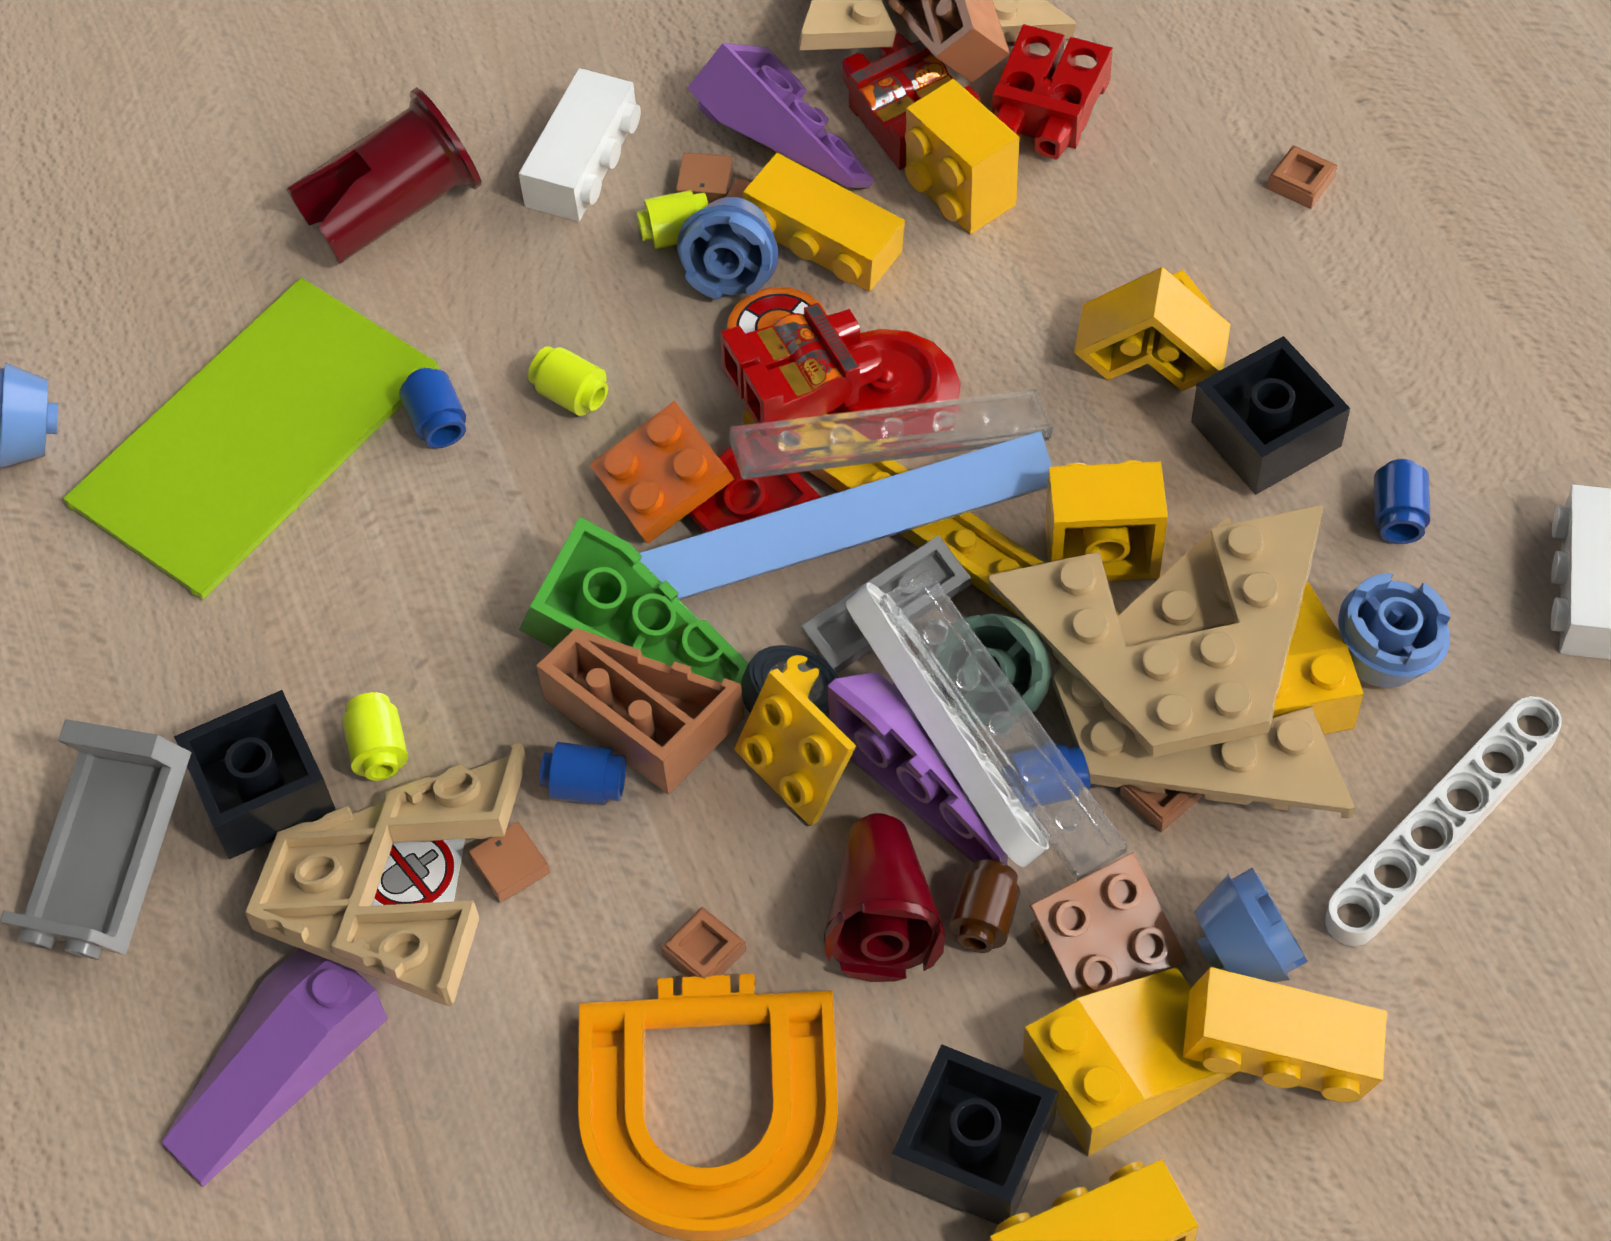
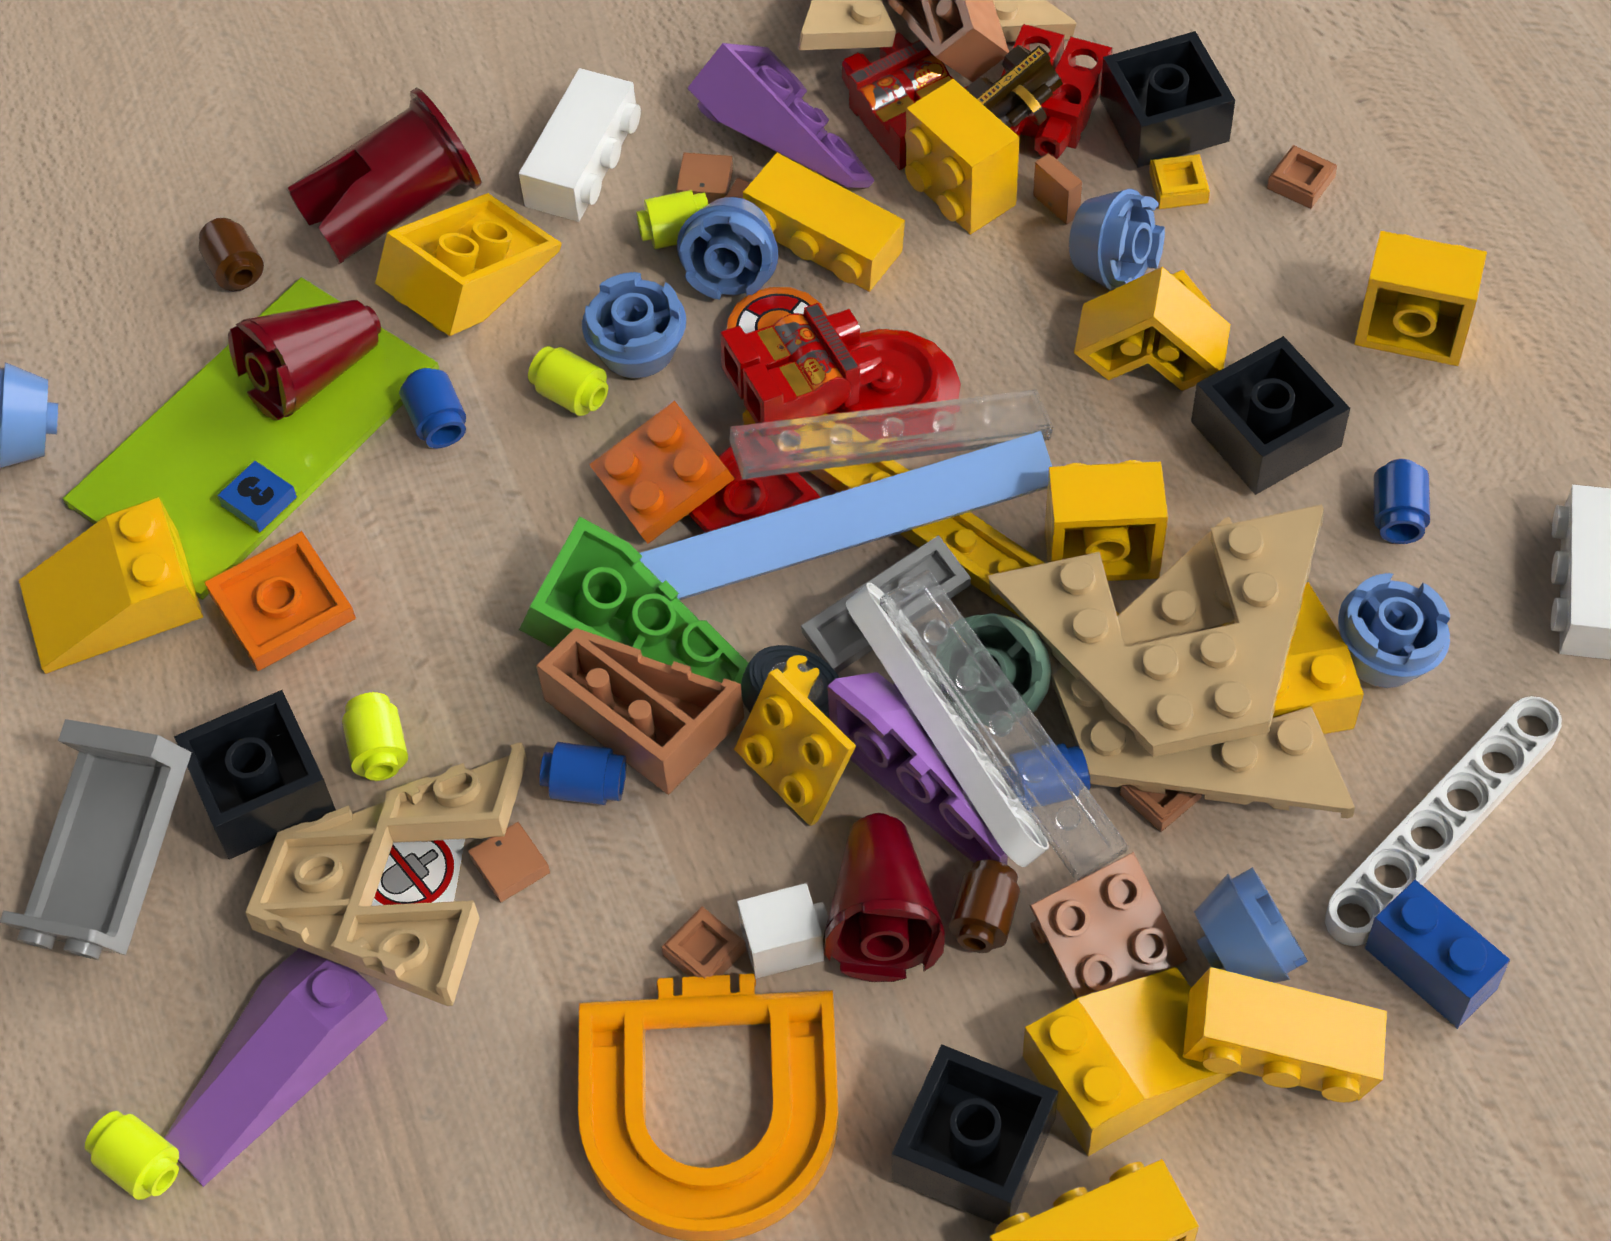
none -> yellow slope [19,497,203,674]
none -> neon yellow brick [85,1111,179,1200]
none -> reddish brown brick [198,218,264,291]
none -> orange plate [204,531,356,671]
none -> blue tile [217,461,297,532]
none -> dark red cone [228,300,381,421]
none -> yellow slope [375,193,562,336]
none -> medium blue cone [582,272,686,378]
none -> white brick [737,883,828,979]
none -> dark brown hips [966,45,1063,128]
none -> nougat tile [1033,153,1082,225]
none -> medium blue cone [1069,189,1165,290]
none -> black brick [1100,31,1236,168]
none -> yellow tile [1149,154,1210,209]
none -> yellow brick [1354,231,1487,366]
none -> blue brick [1365,880,1510,1029]

